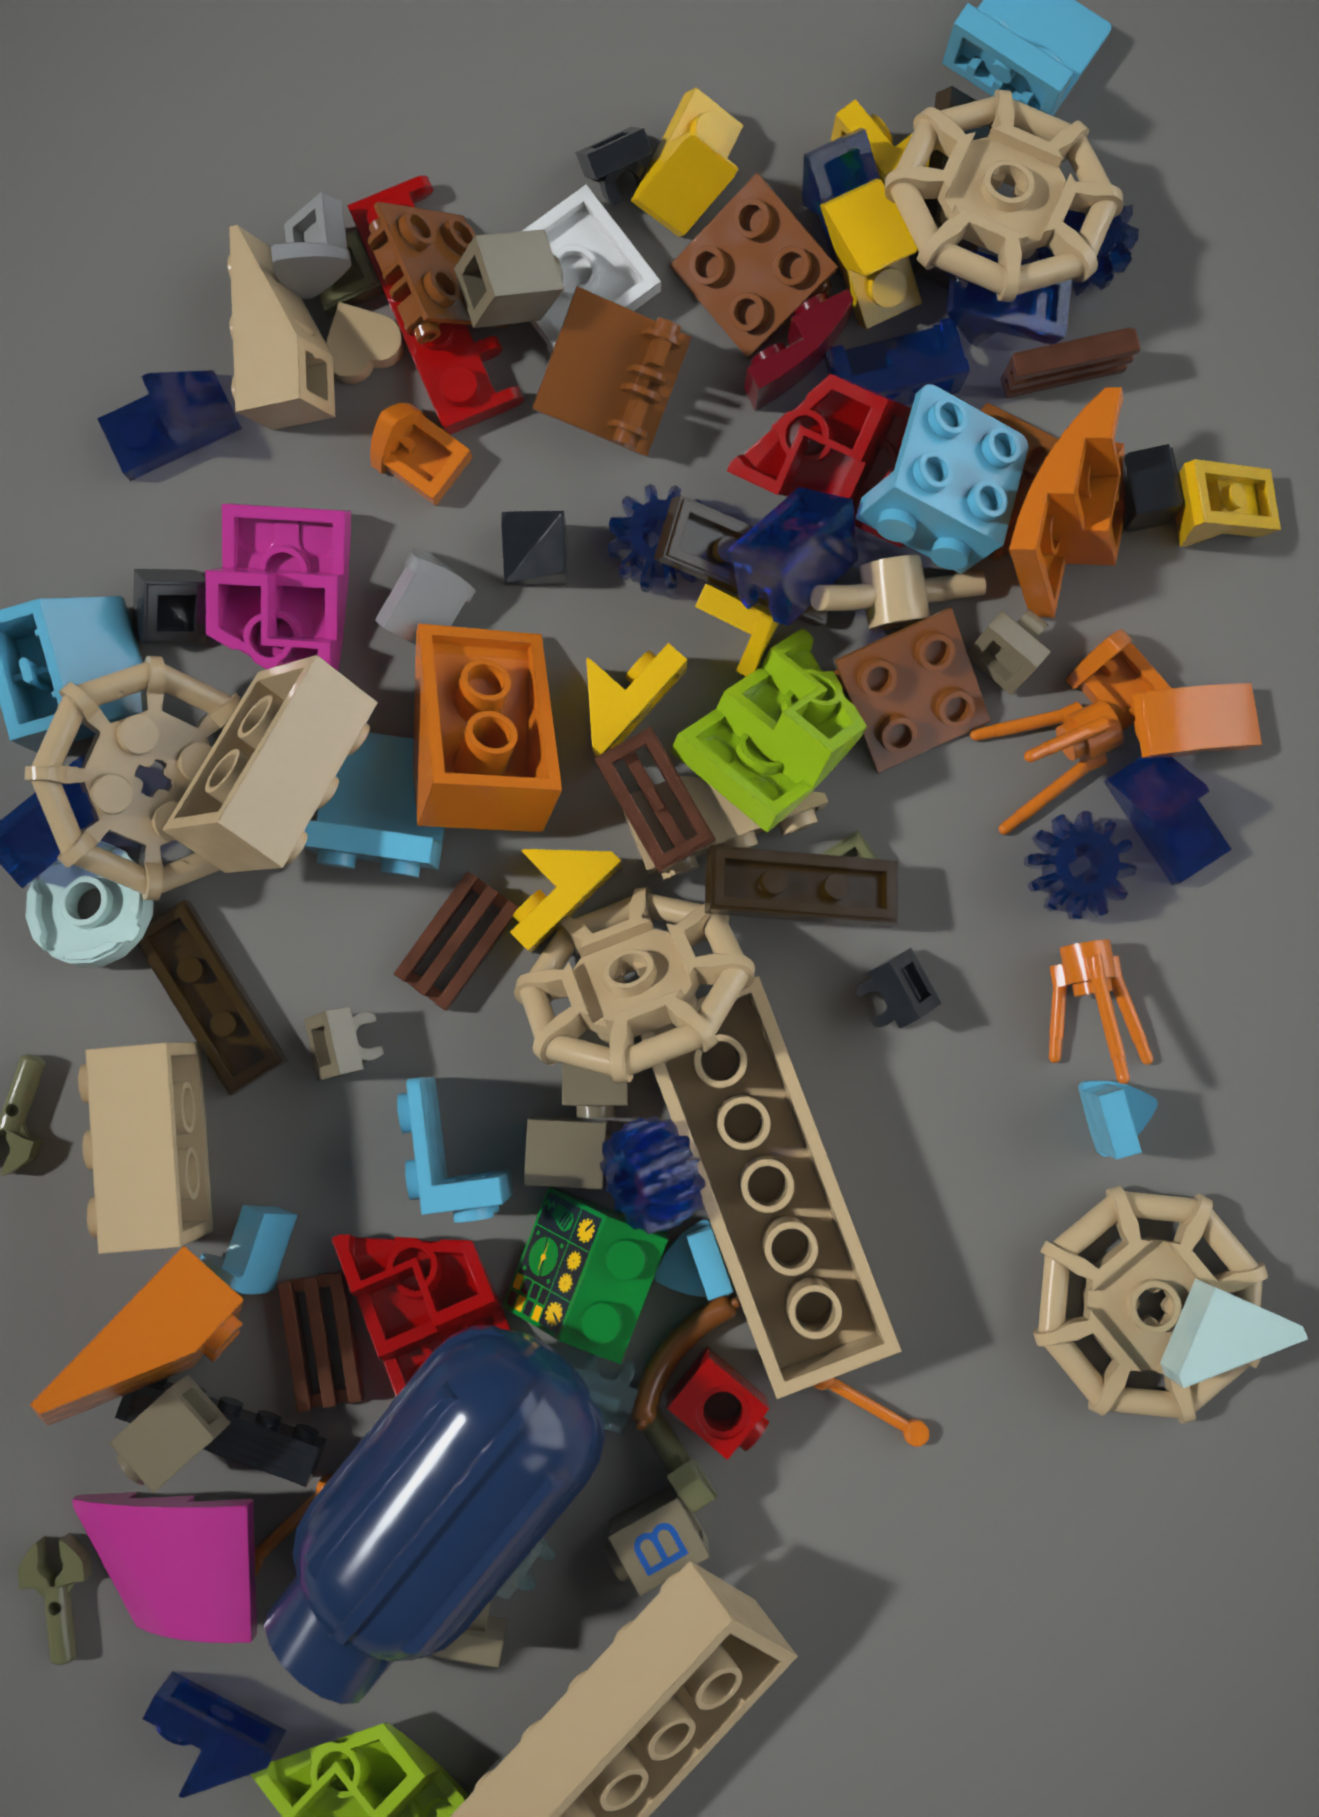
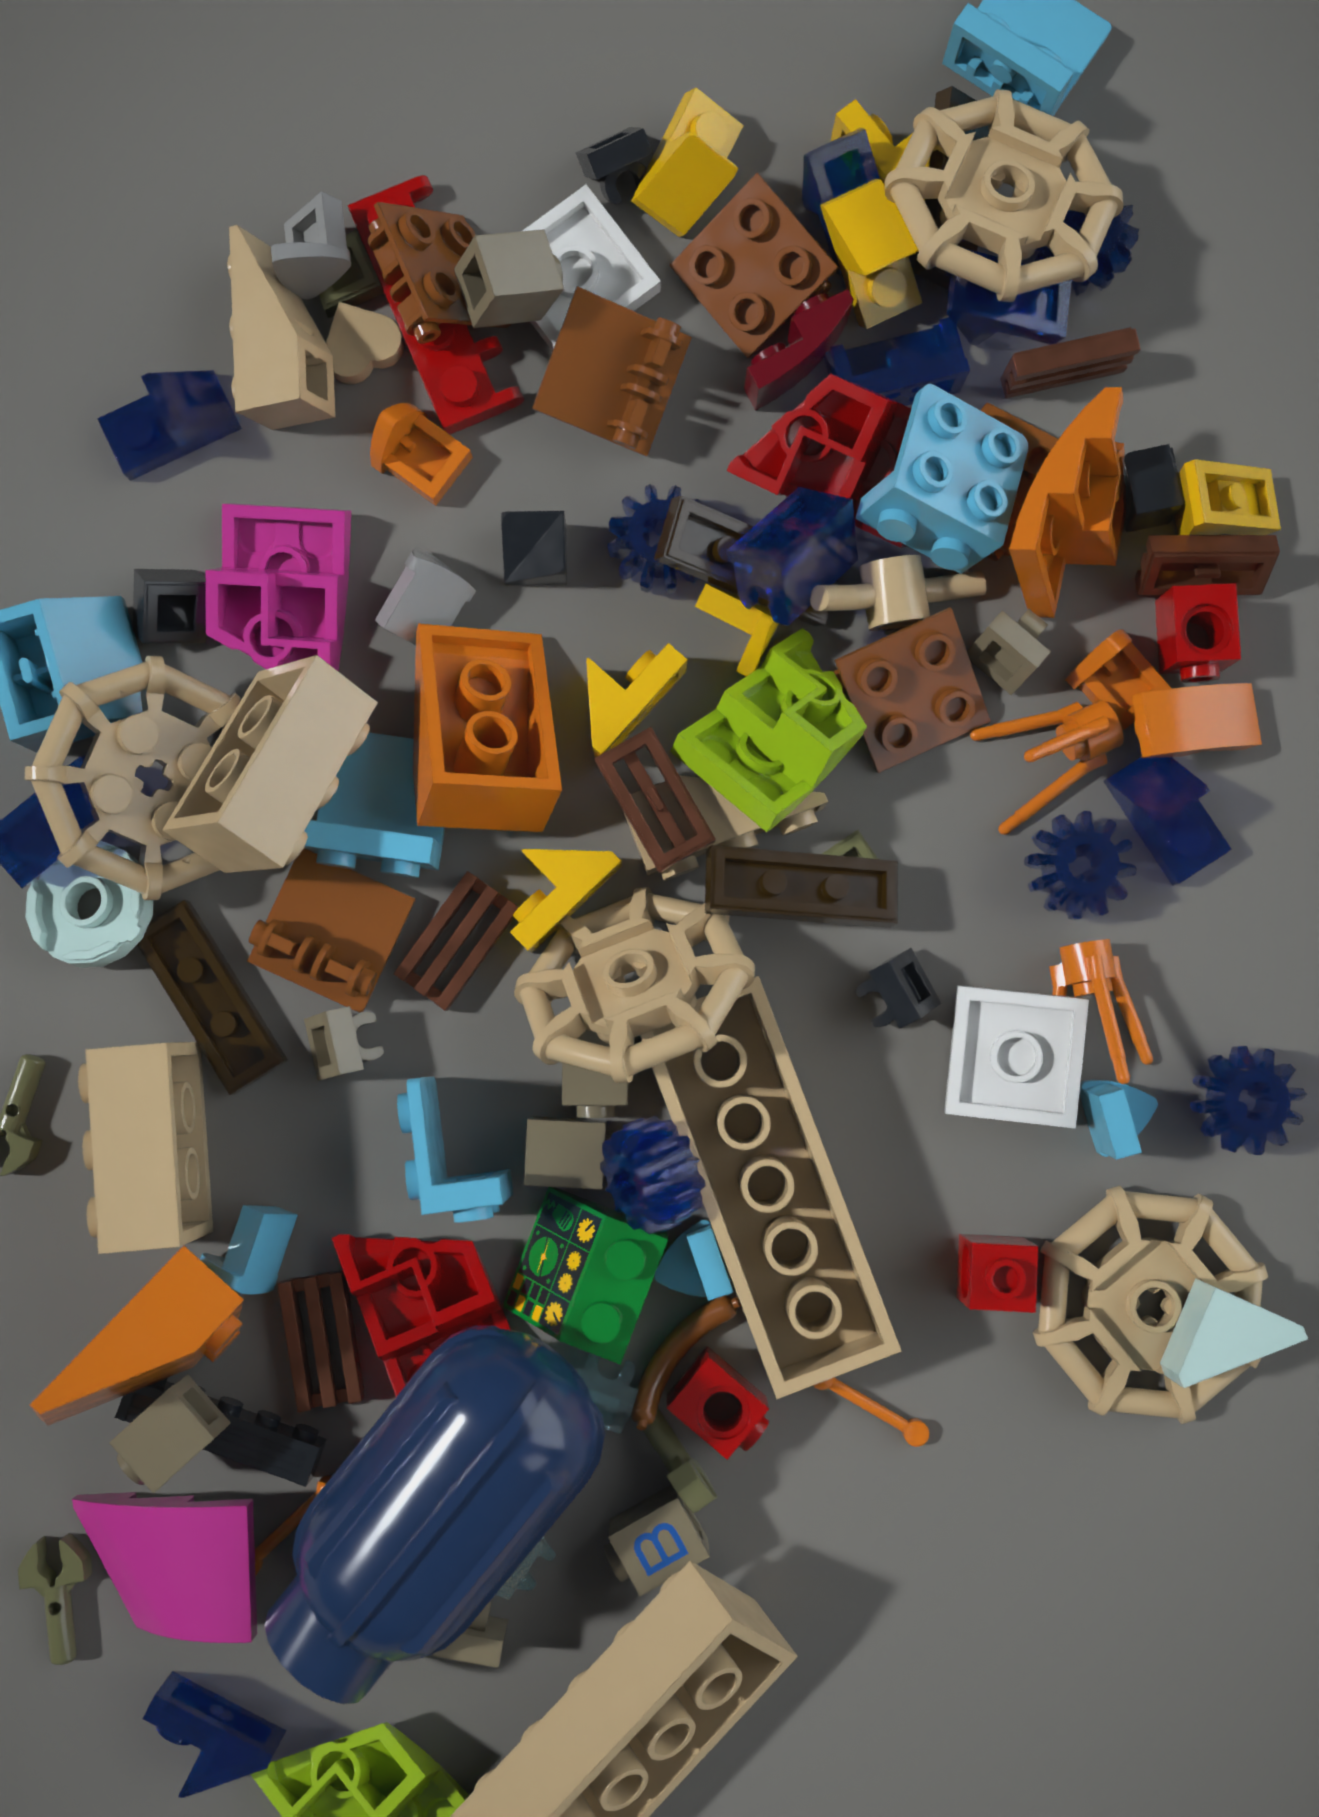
none -> dark orange hinge [247,848,416,1013]
none -> white plate [944,985,1089,1129]
none -> red brick [956,1234,1038,1313]
none -> copper tile [1135,535,1280,595]
none -> red brick [1155,583,1241,683]
none -> clear blue gear [1190,1045,1307,1155]

